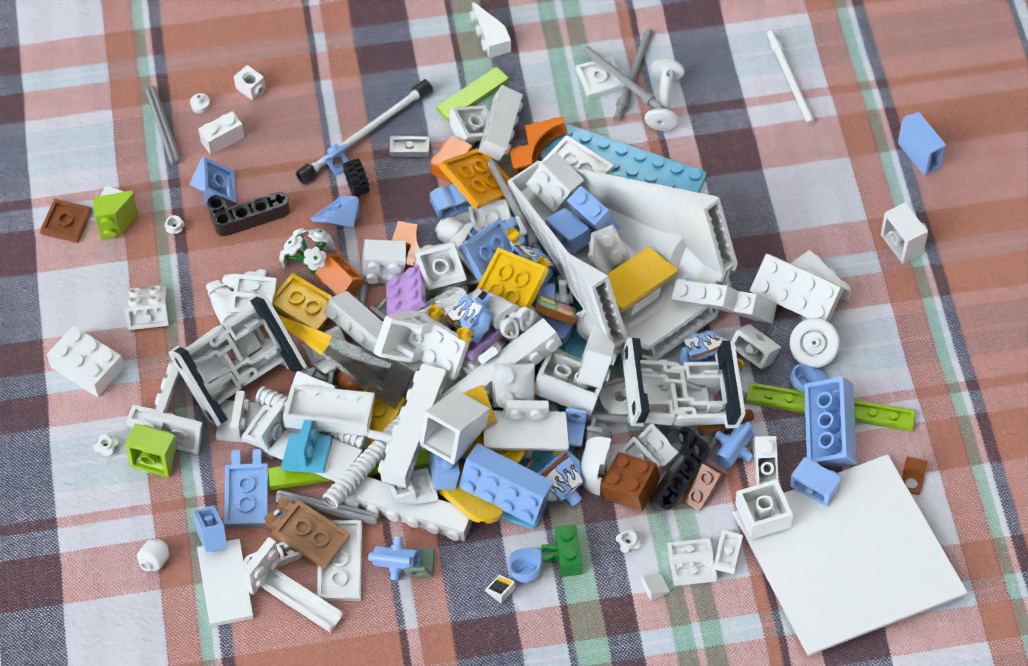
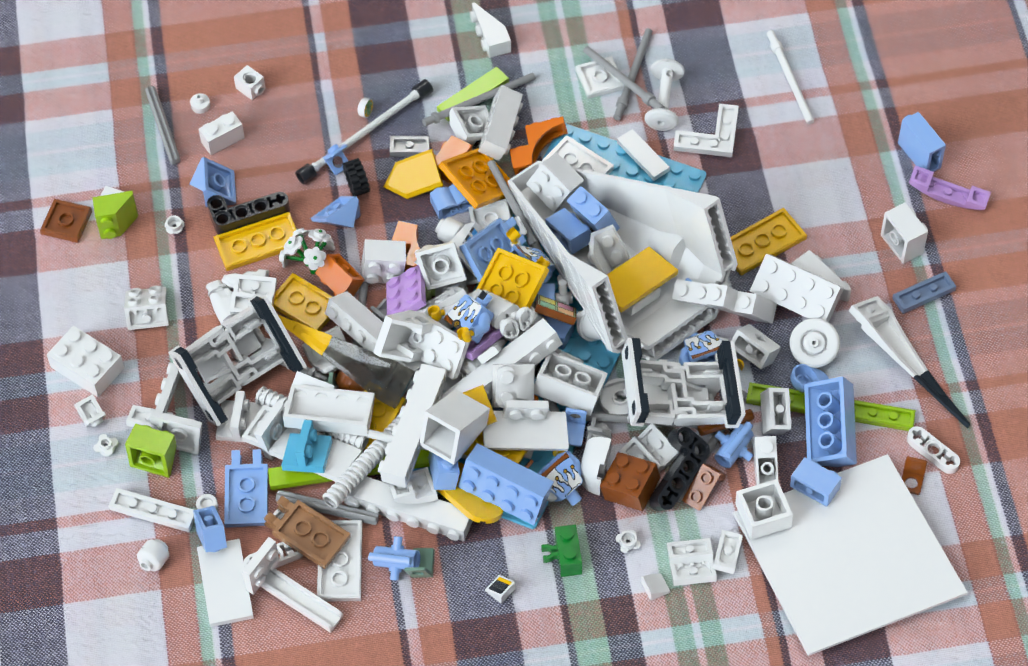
light blue cap [509,548,542,583] -> none
white slope [577,325,617,389] -> none
none -> white bracket [74,394,106,427]
none -> white plate [109,488,195,532]
none -> white tile [196,494,218,510]
none -> yellow tile [213,212,297,271]
none -> white tile [358,97,373,118]
none -> yellow tile [383,149,444,199]
none -> light grey bar [422,73,536,126]
none -> white tile [617,129,670,181]
none -> white plate [673,103,739,157]
none -> yellow tile [730,207,807,276]
none -> white brick [760,388,792,435]
none -> white plate [849,296,970,428]
none -> sand blue plate [892,271,957,314]
none -> white beam [907,426,960,474]
none -> lavender slope [909,165,991,210]

